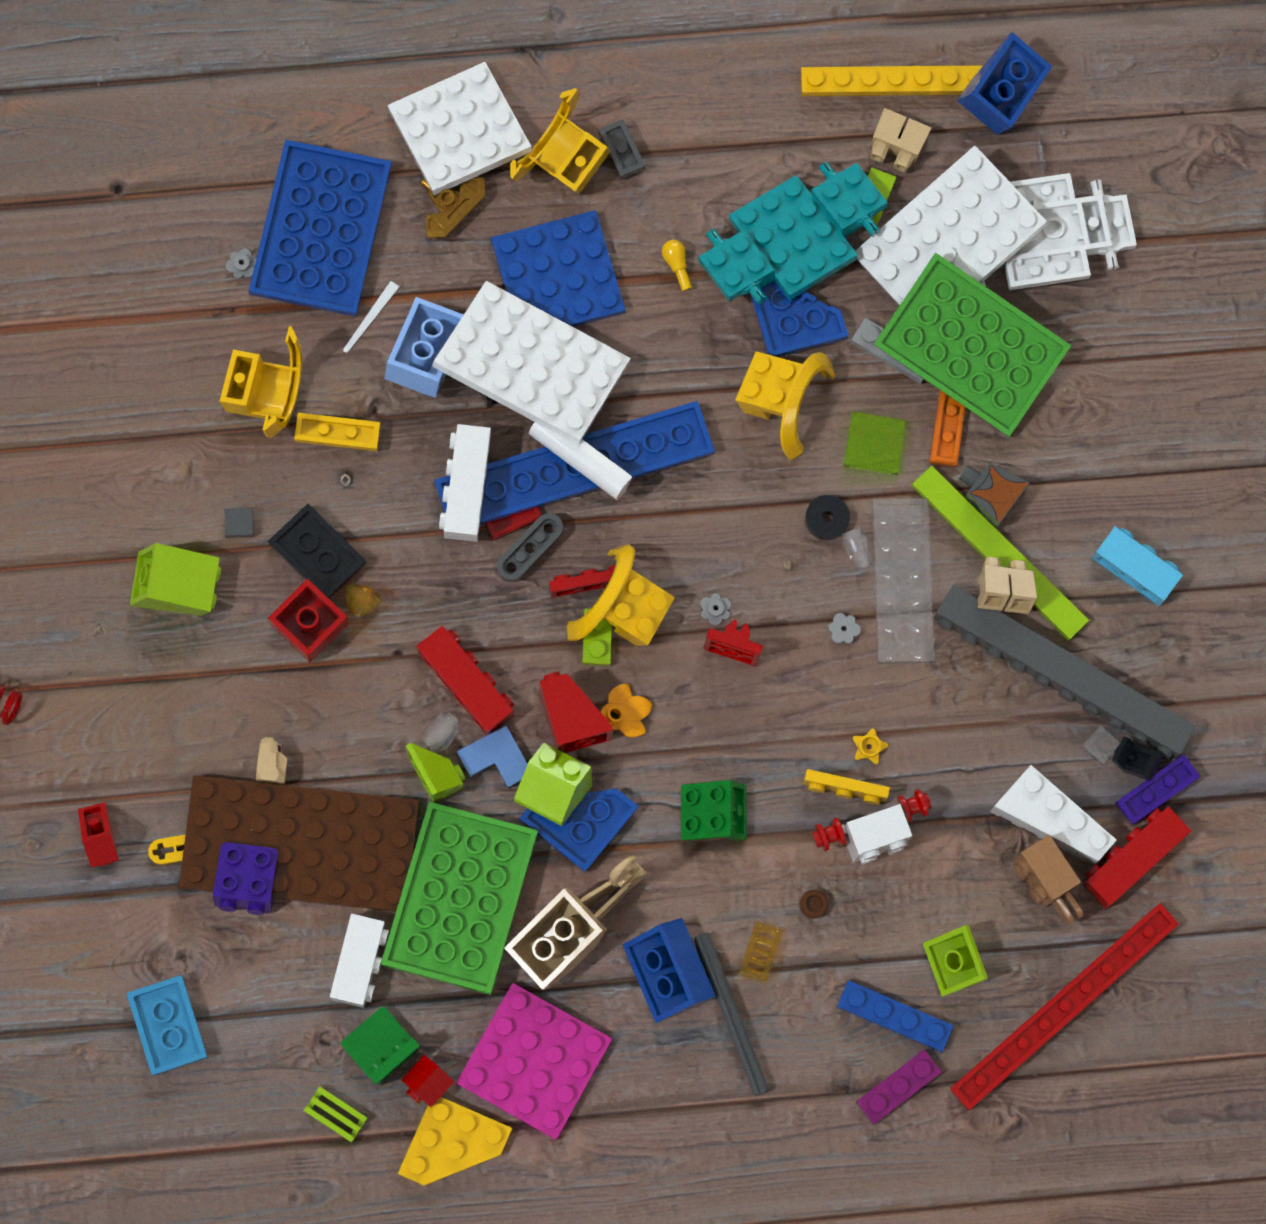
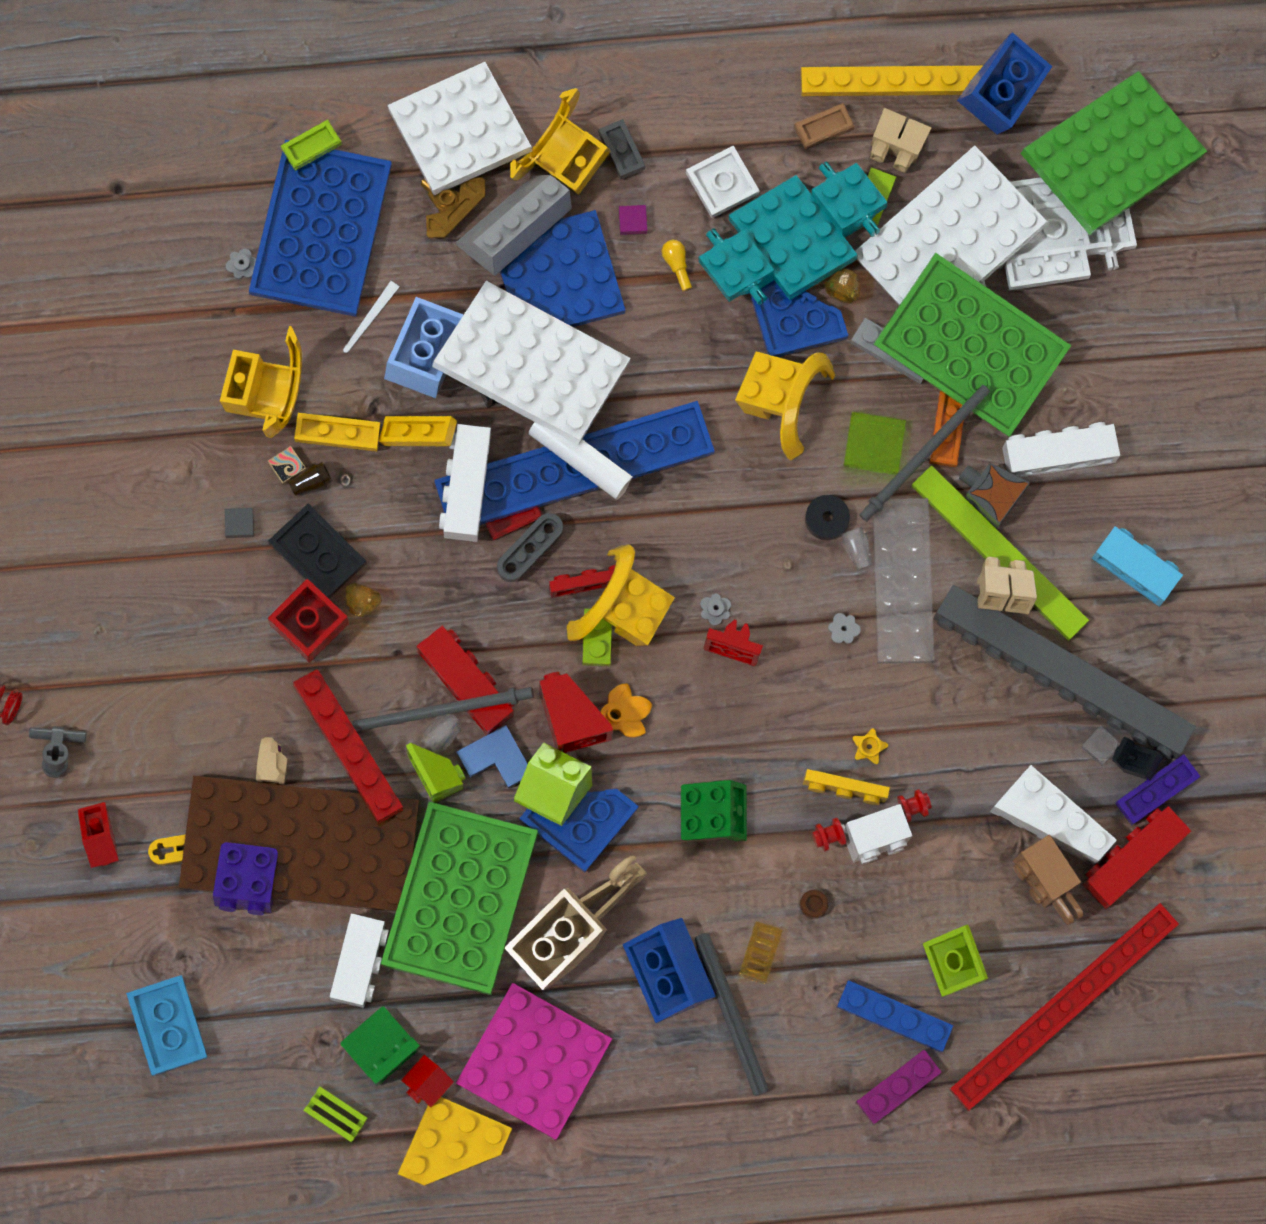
lime slope [129,543,221,616] -> none
none -> dark grey piece [29,726,87,778]
none -> tile [268,446,306,485]
none -> lime tile [281,119,342,171]
none -> dark brown cone [288,462,332,496]
none -> red plate [293,669,403,824]
none -> dark grey bar [352,687,534,731]
none -> yellow plate [378,416,457,446]
none -> light grey slope [456,175,572,276]
none -> magenta tile [619,205,647,235]
none -> white plate [686,146,760,218]
none -> medium nougat tile [794,103,855,150]
none -> clear yellow cone [825,269,860,304]
none -> dark grey bar [859,385,990,522]
none -> white brick [1002,422,1120,477]
none -> bright green plate [1020,71,1207,235]

